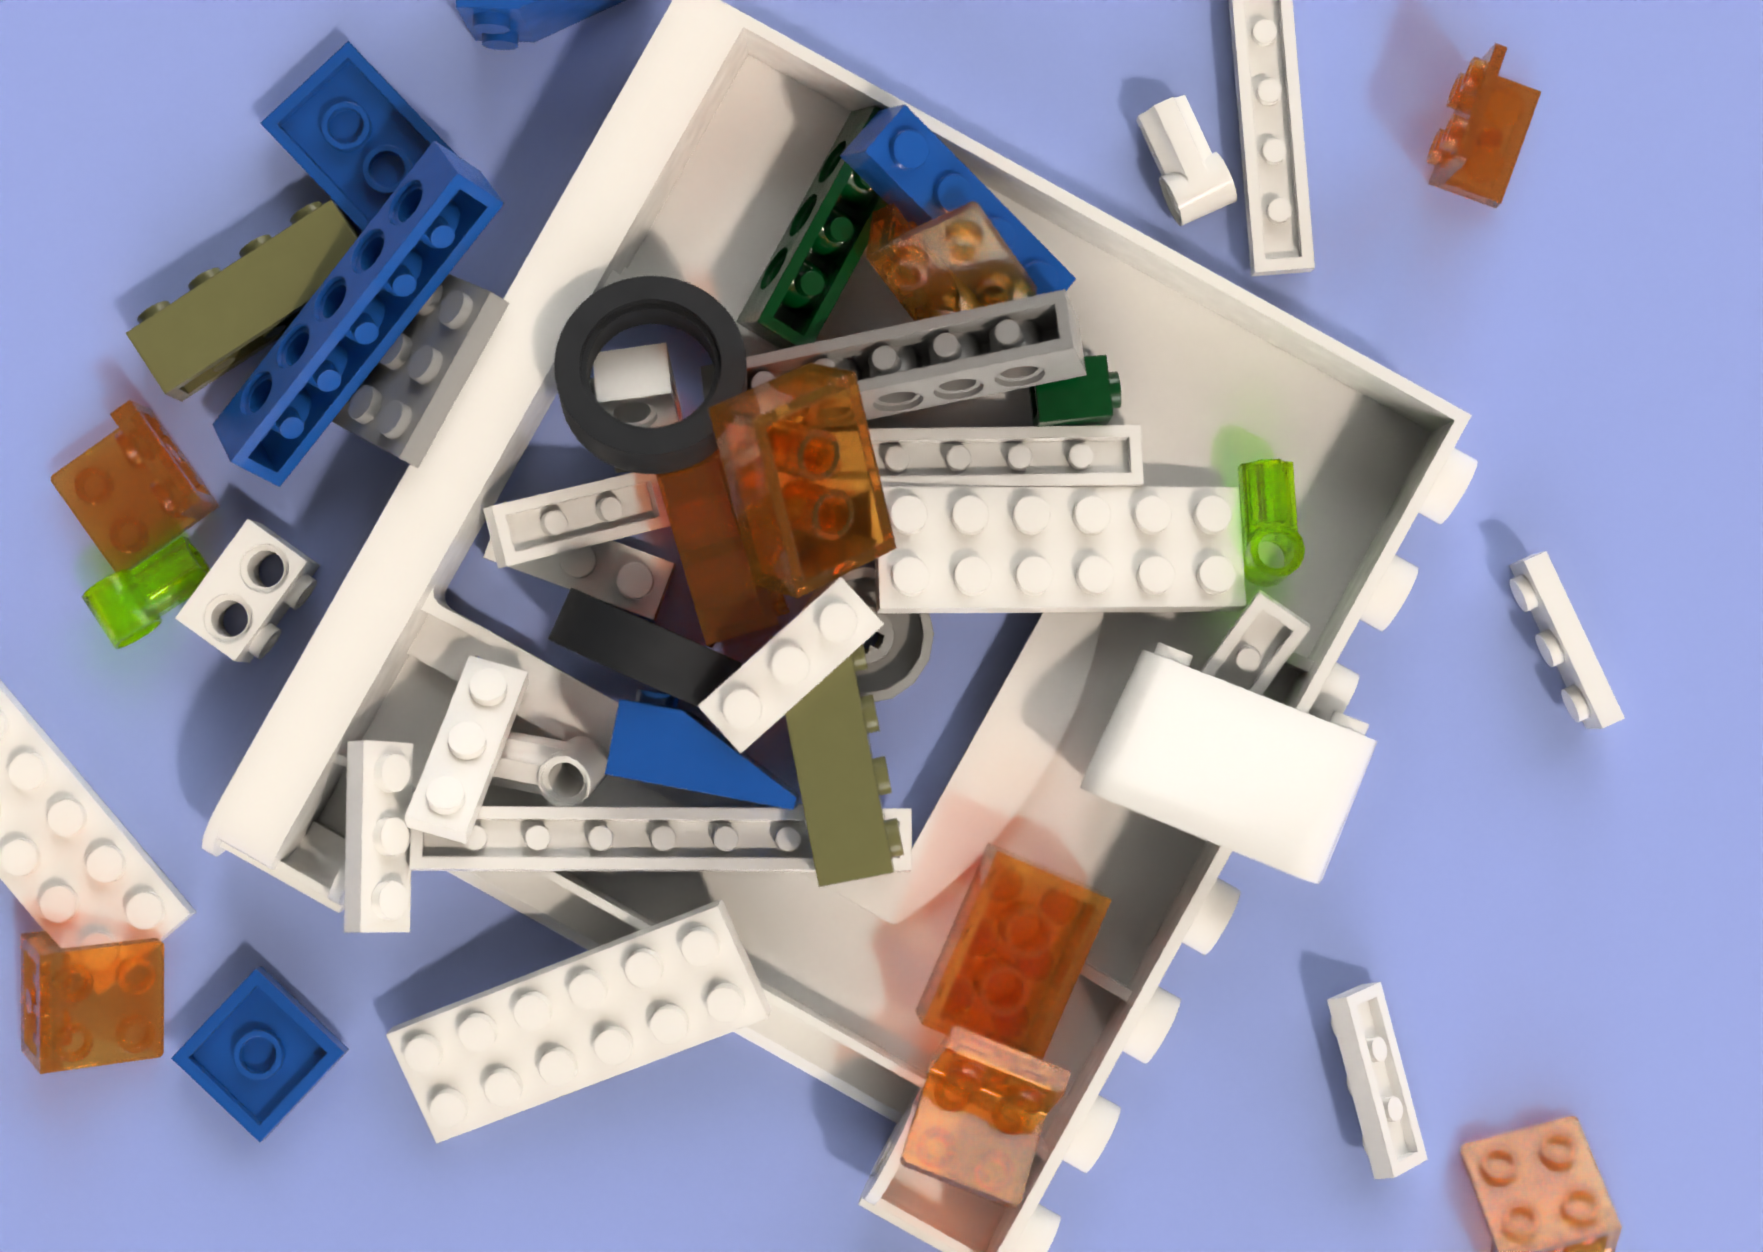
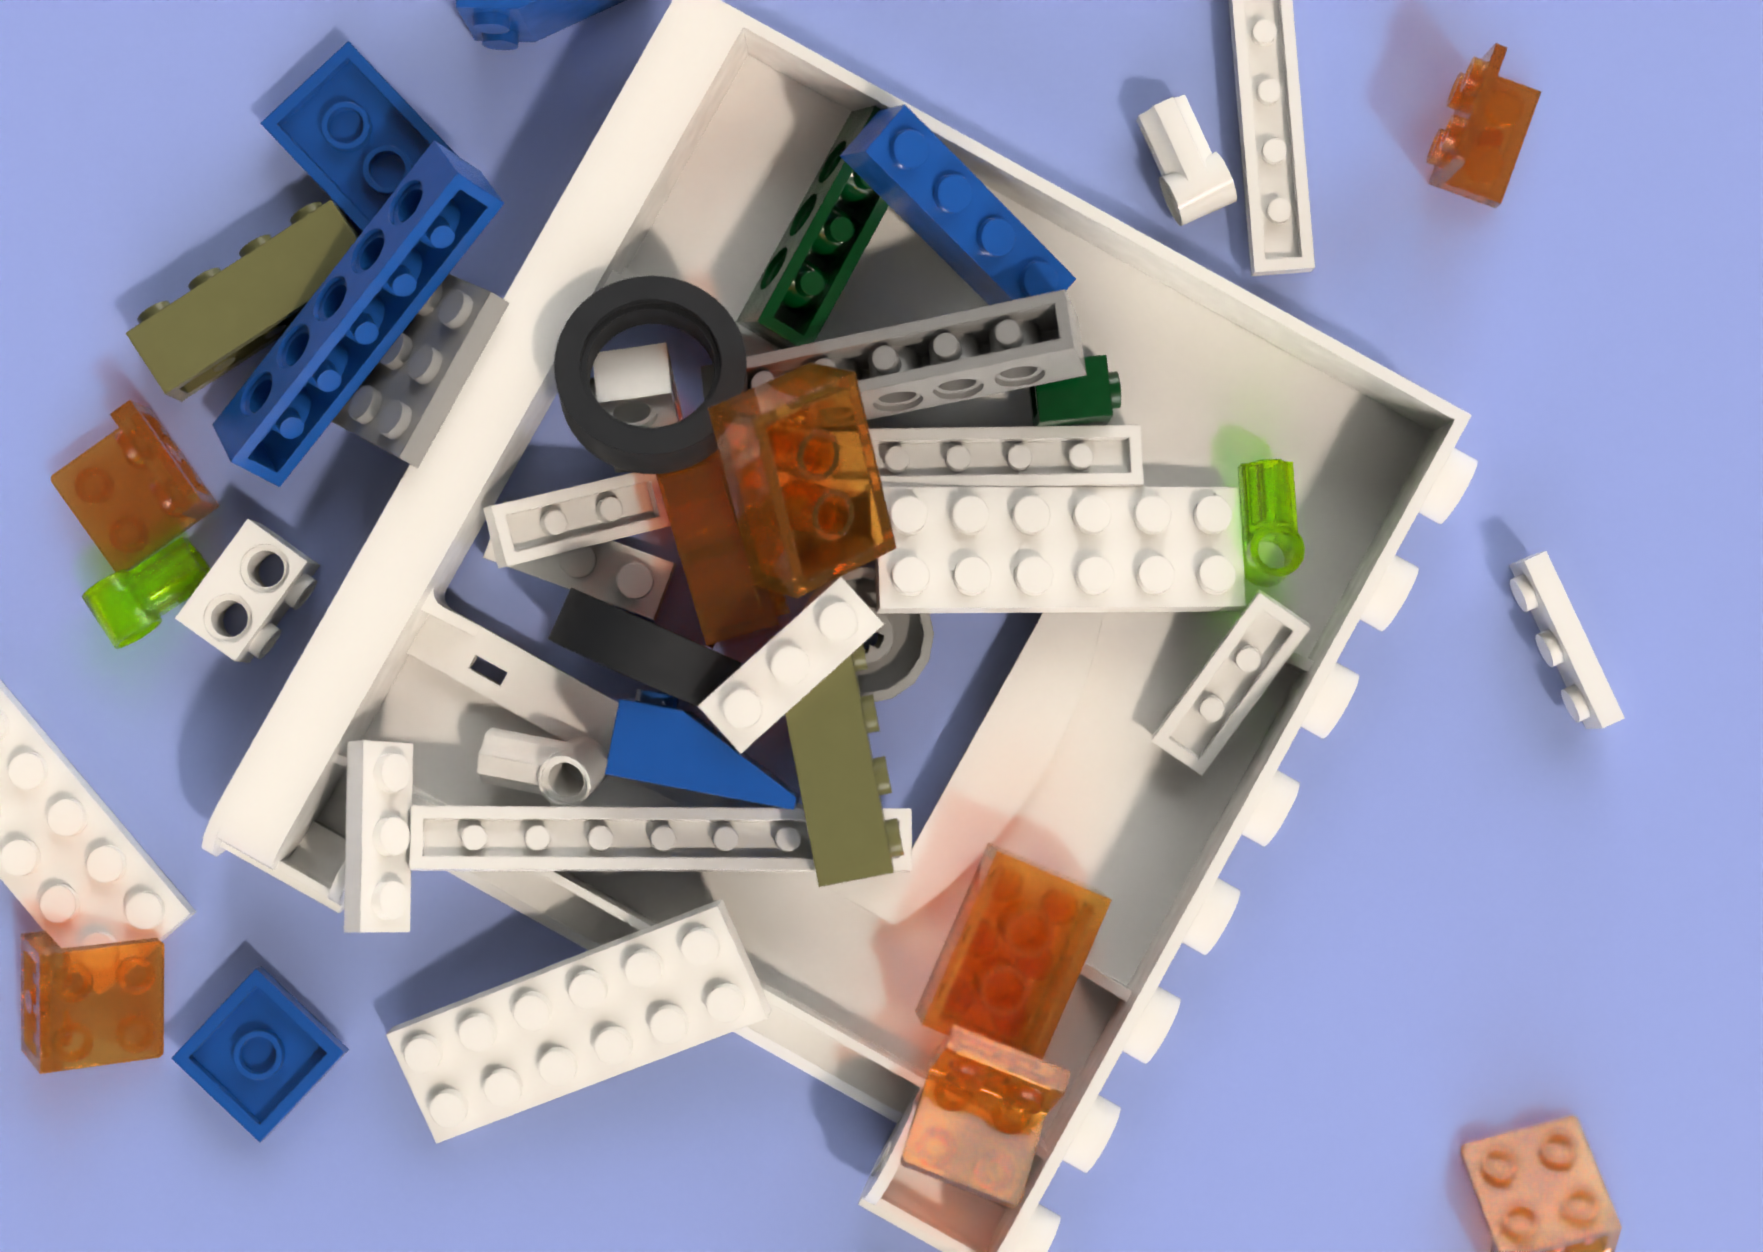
white plate [405,655,529,844] -> none
clear orange bracket [866,202,1037,321] -> none
white windscreen [1080,642,1377,884] -> none
white plate [1327,982,1428,1179] -> none

